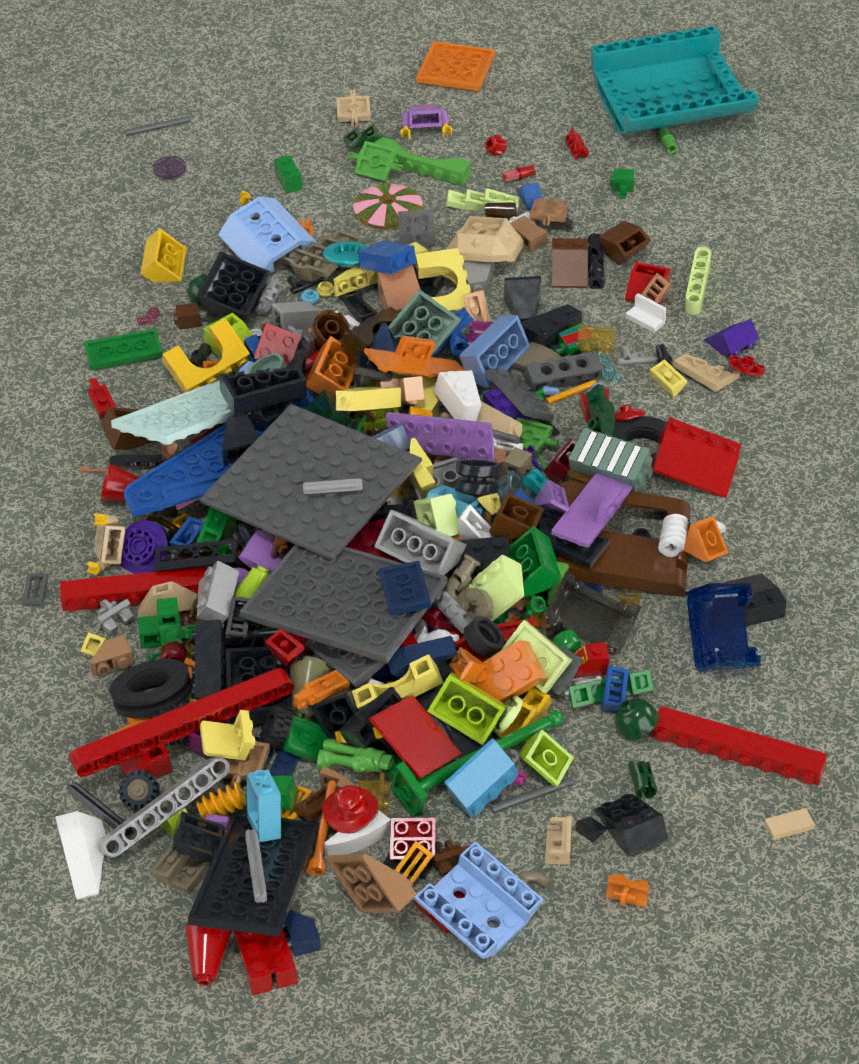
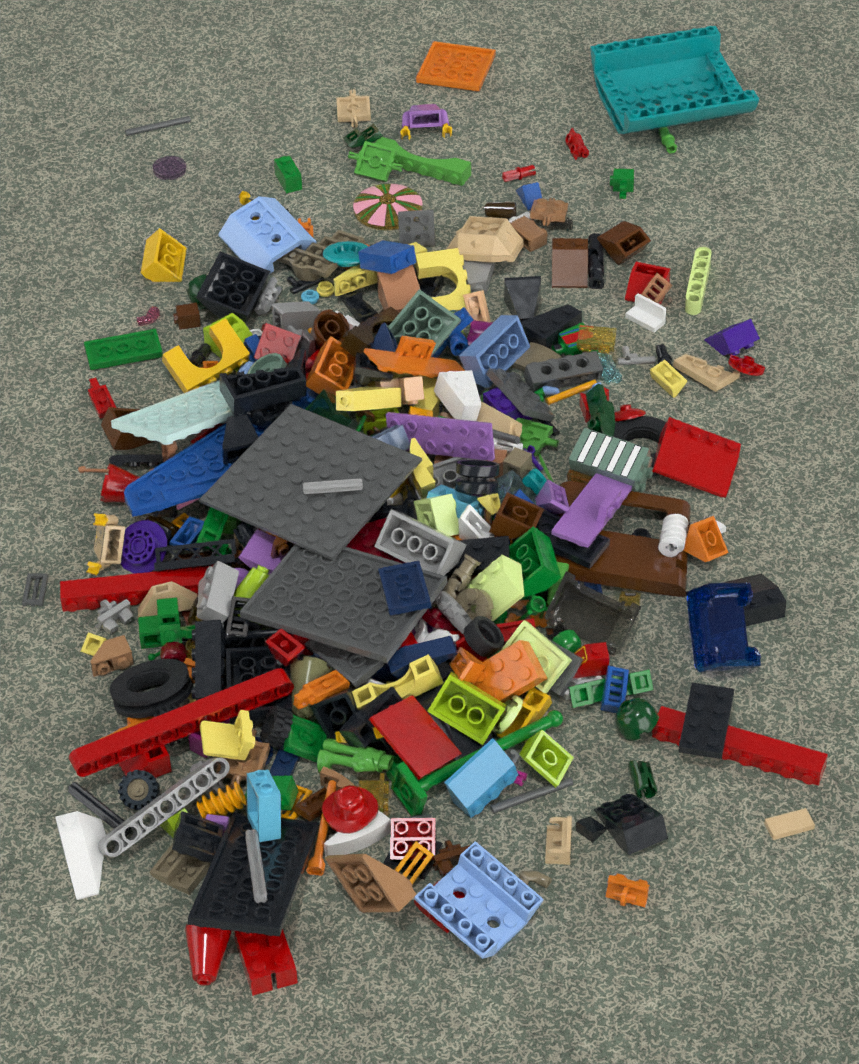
dark blue slope [283,910,321,957] -> none
yellowish green slope [446,188,519,210] -> none
red gear [485,134,507,156] -> none
dark red brick [544,439,576,483] -> none
none -> black plate [678,682,735,759]

